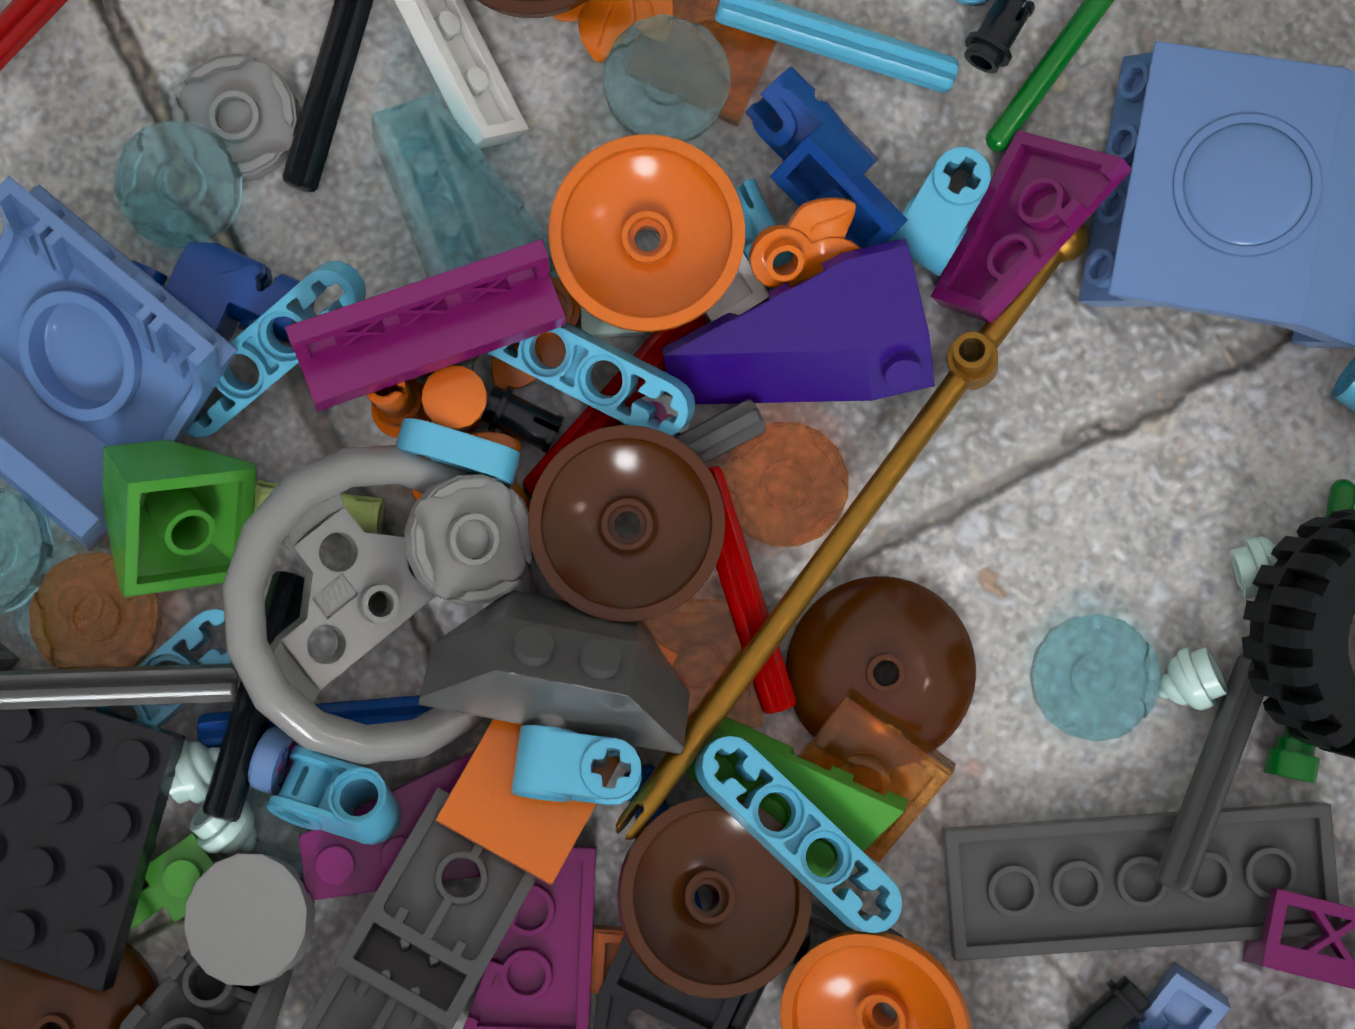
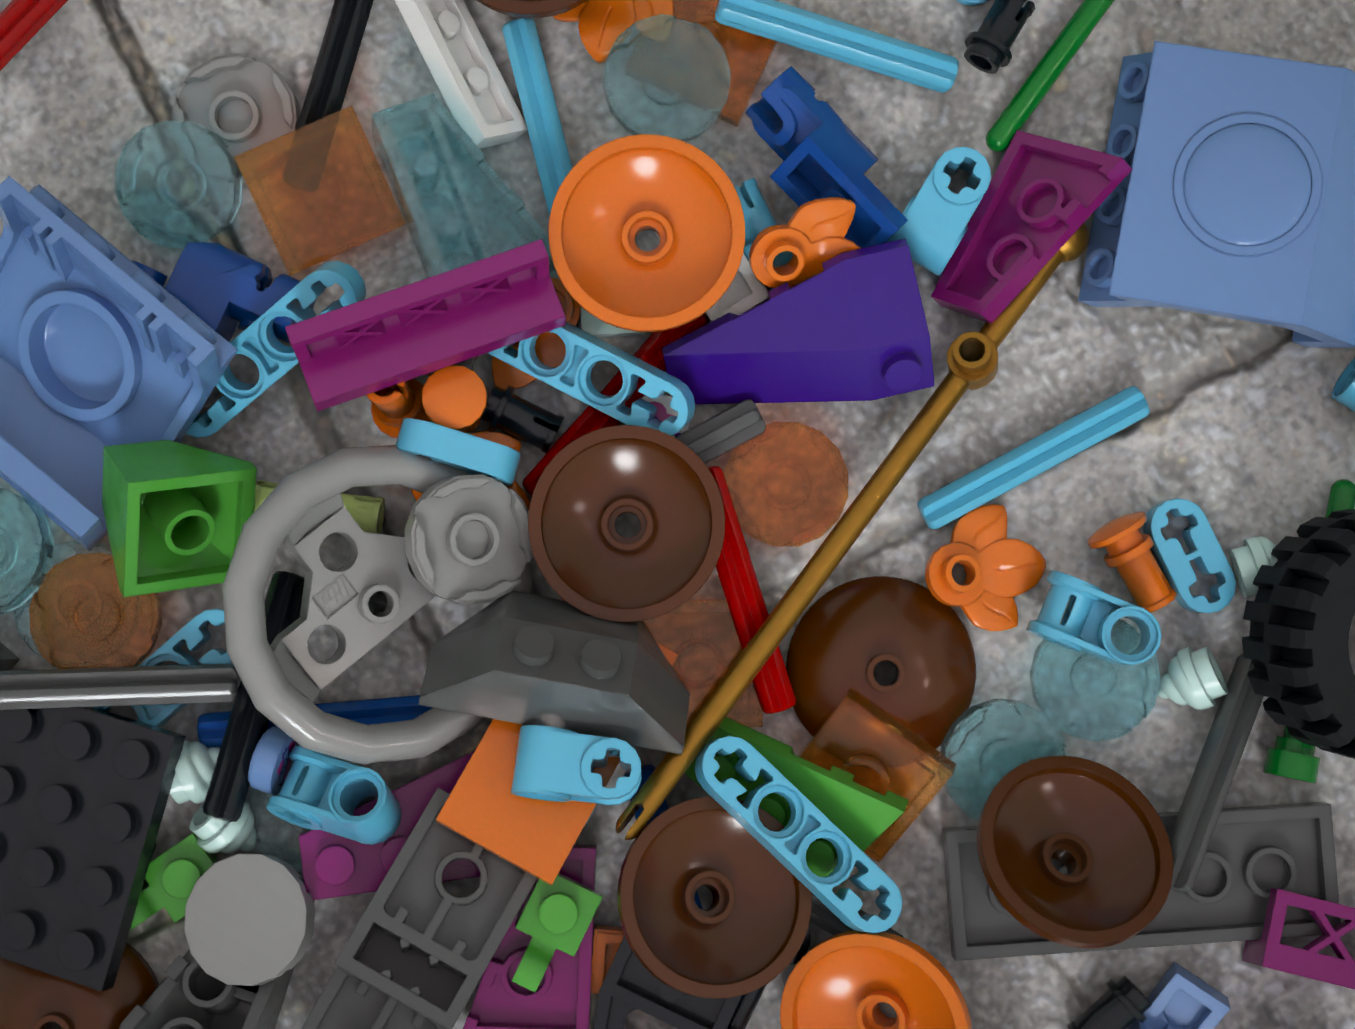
none -> clear orange tile [233,106,406,276]
none -> medium azure axle [502,18,572,216]
none -> bright green plate [512,873,603,992]
none -> medium azure axle [917,386,1150,529]
none -> orange plate [925,504,1046,631]
none -> clear light blue tile [939,698,1066,821]
none -> reddish brown dish [977,756,1173,948]
none -> medium azure piece [1026,570,1162,665]
none -> orange pin [1087,511,1177,613]
none -> medium azure beam [1143,498,1236,613]

